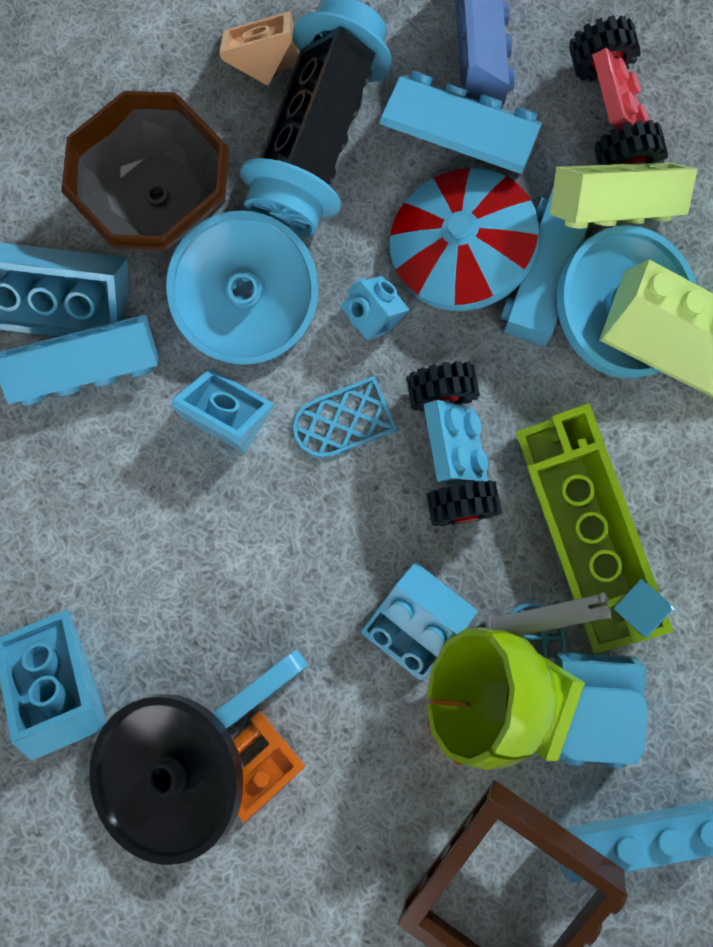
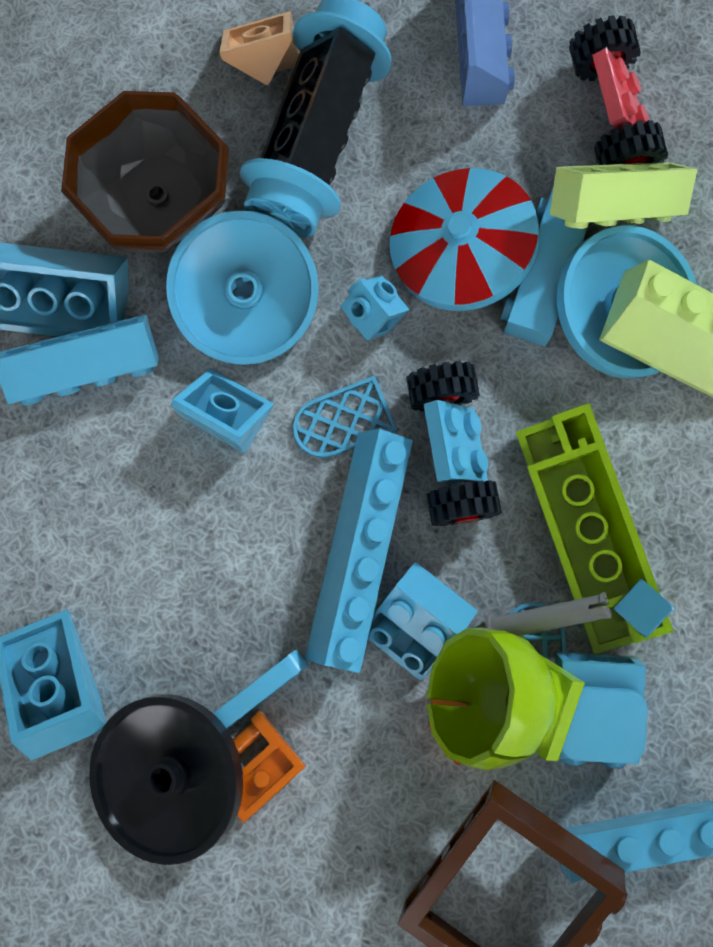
medium azure slope [379,71,543,174] -> none
none -> medium azure brick [305,428,413,673]

